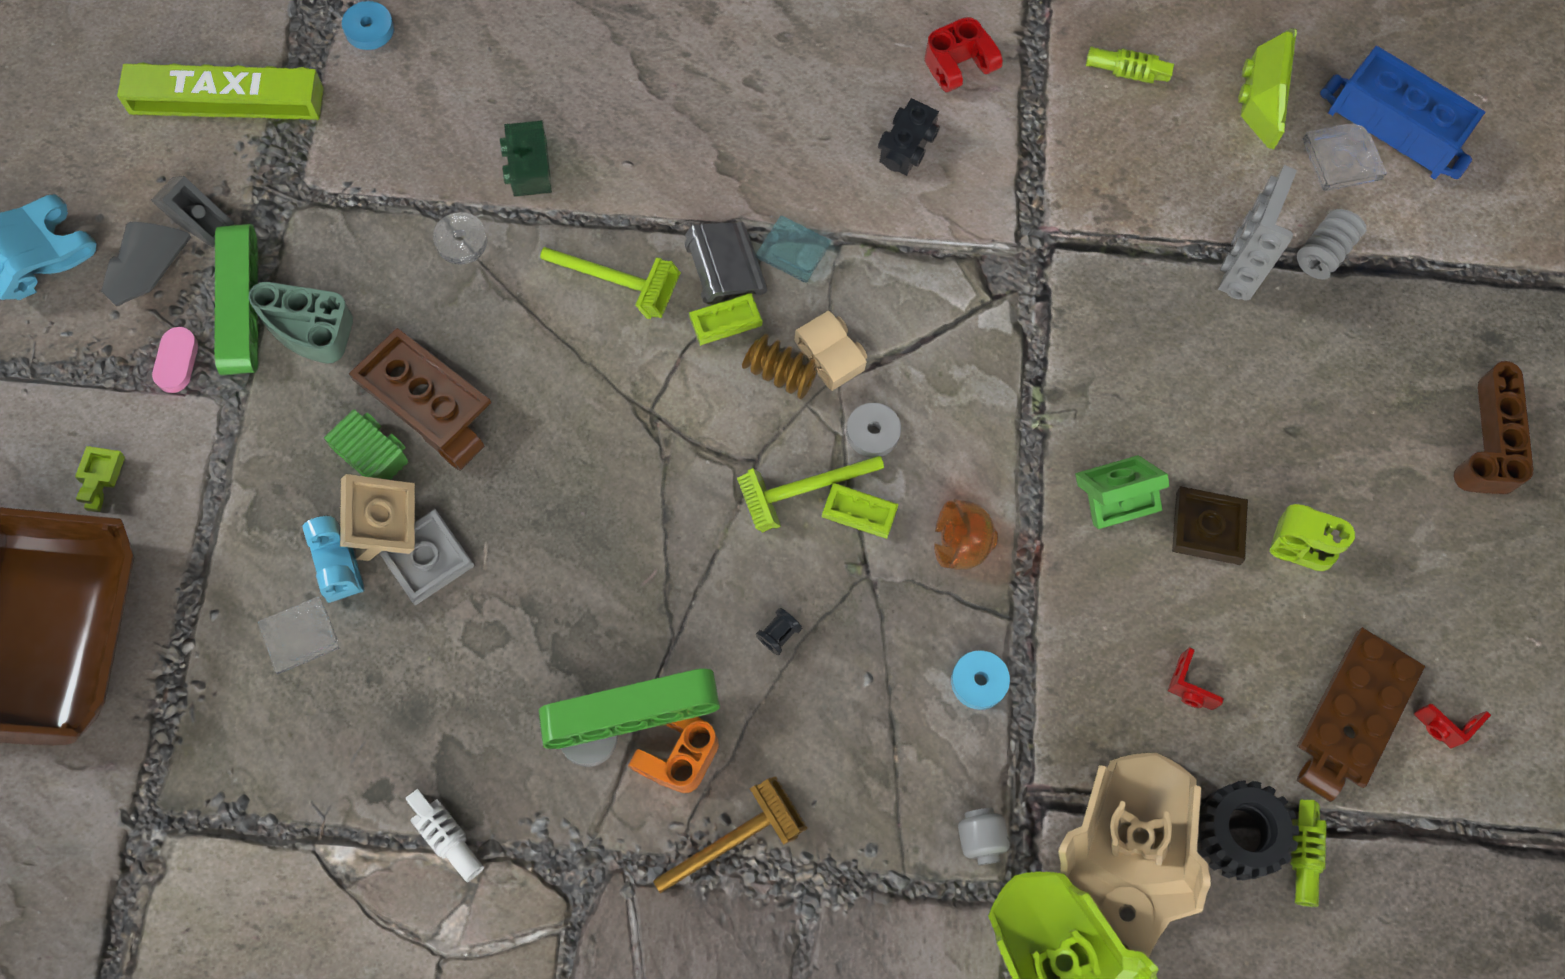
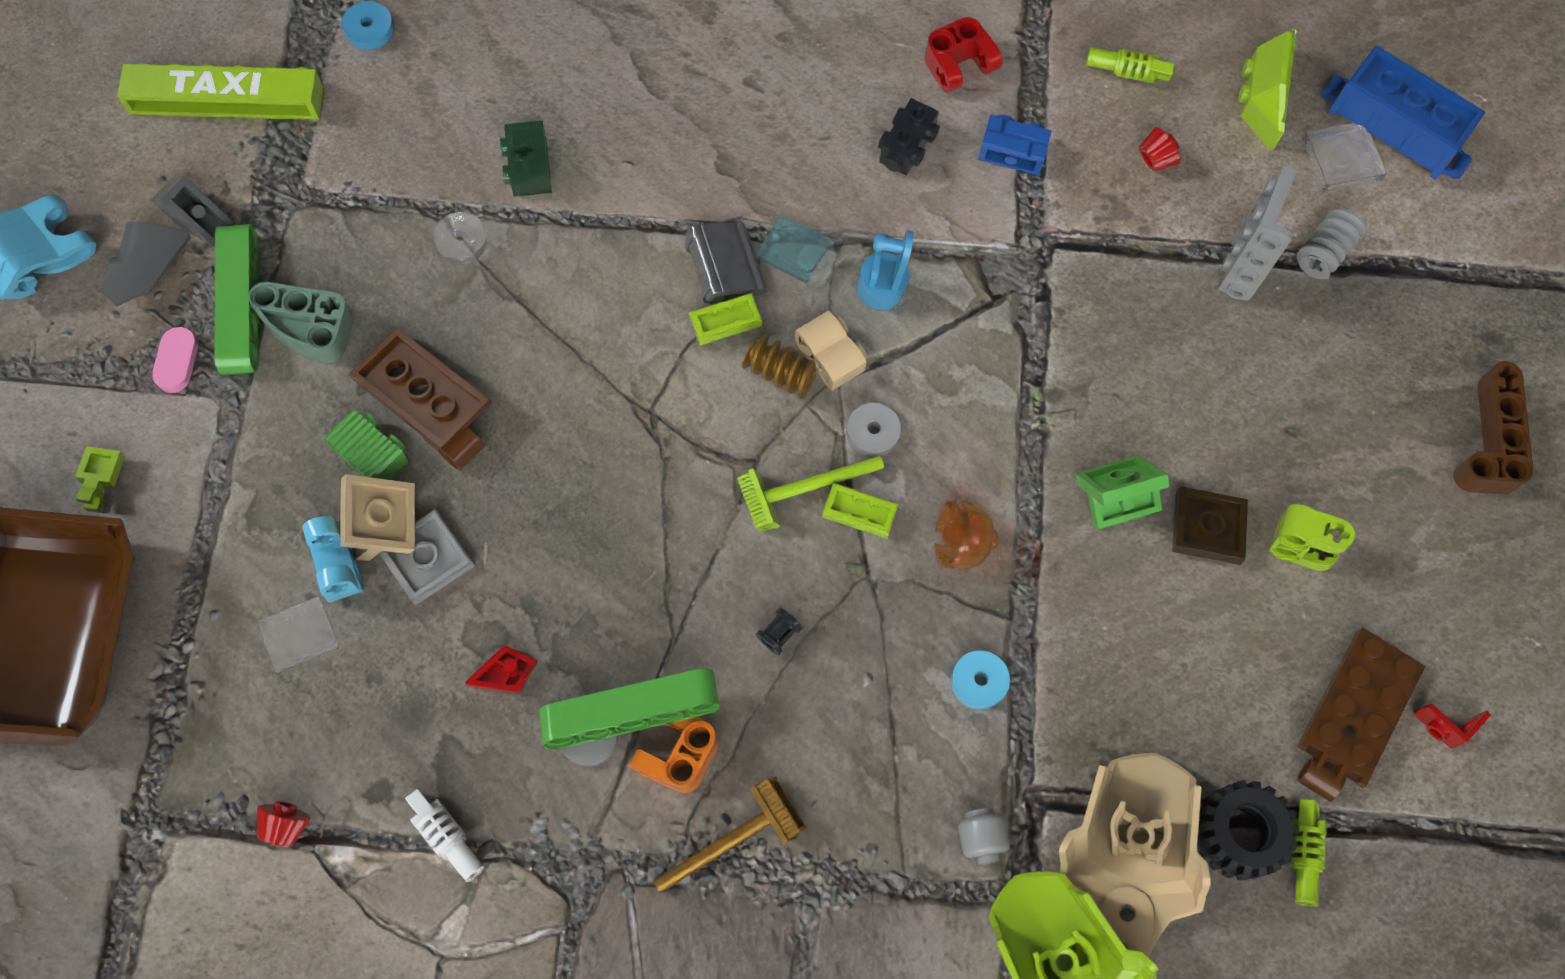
lime piece [540,247,681,319] -> none
red bracket [1167,647,1224,710] -> none
none -> red piece [257,801,310,847]
none -> red piece [465,645,537,694]
none -> dark azure piece [856,230,914,310]
none -> blue brick [978,115,1052,176]
none -> red piece [1139,127,1181,171]

